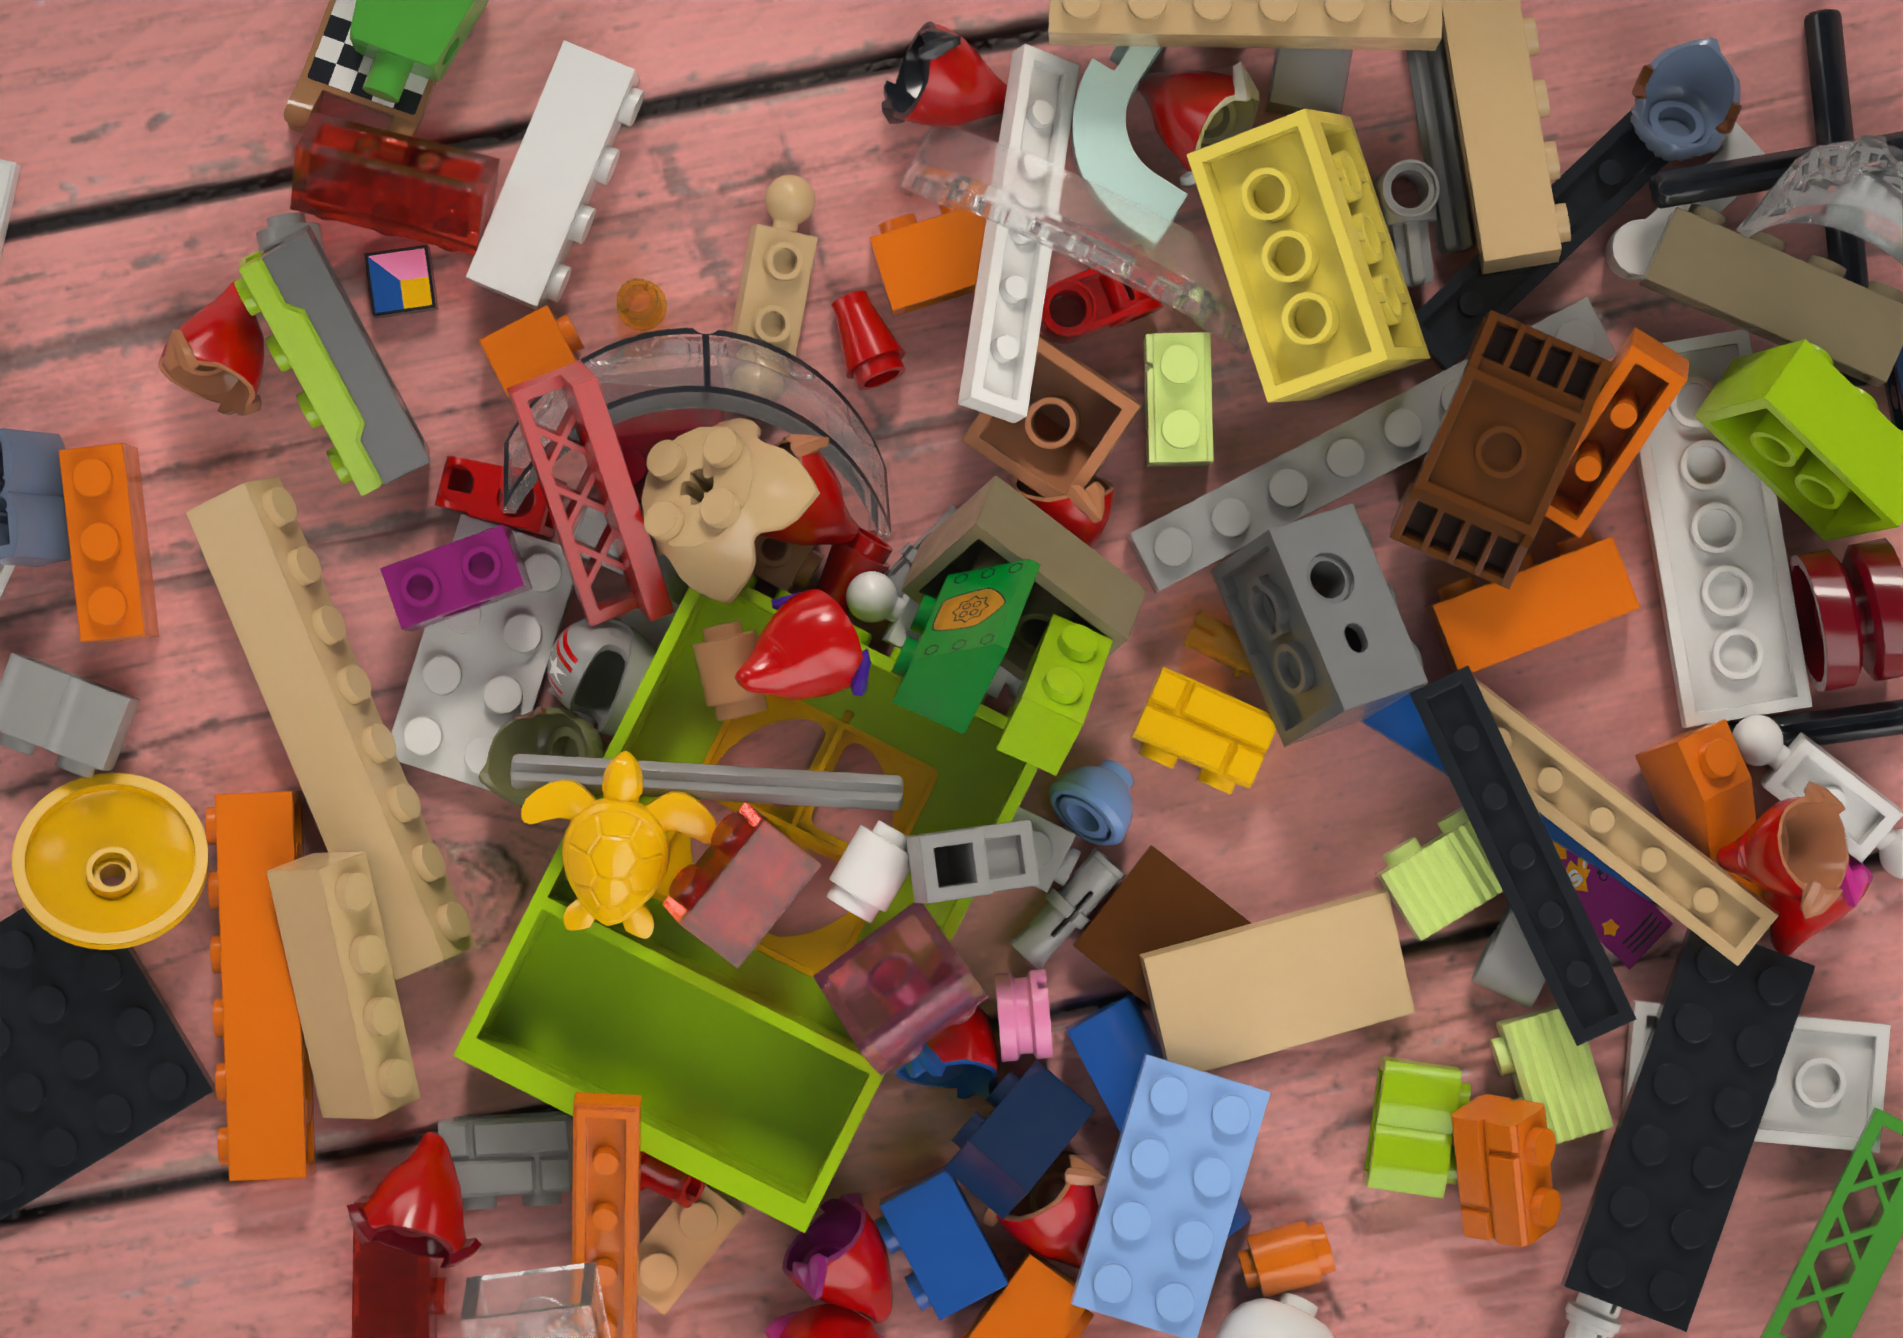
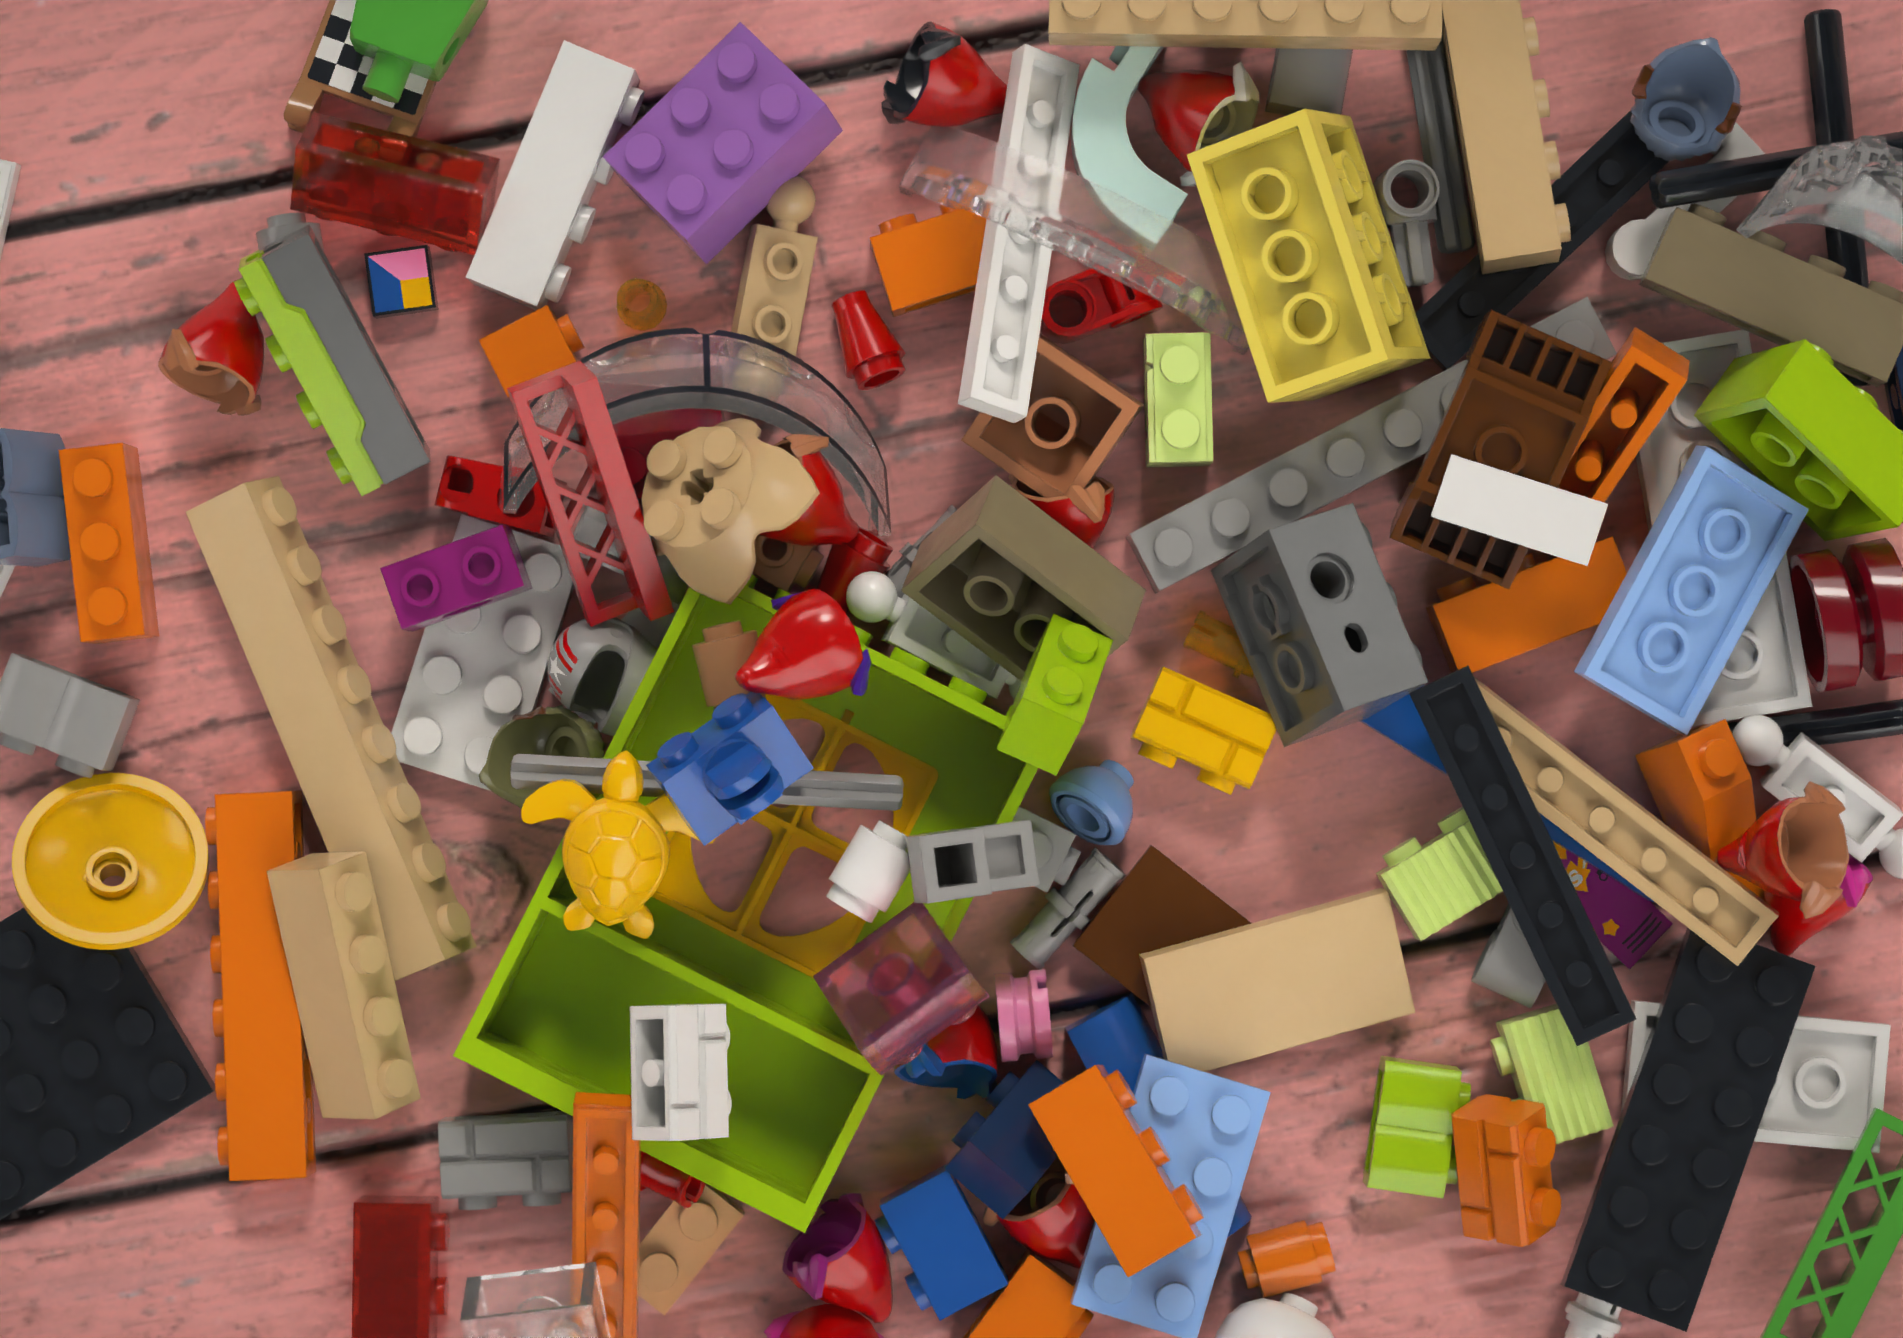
red hat [347,1132,482,1269] -> none
clear red brick [663,802,822,968] -> none
green slope [891,559,1041,735] -> none
none -> medium lavender brick [603,22,843,264]
none -> white brick [630,1004,732,1141]
none -> blue brick [646,692,814,846]
none -> orange brick [1028,1065,1204,1277]
none -> white sticker [1431,454,1608,566]
none -> light blue plate [1574,445,1809,735]

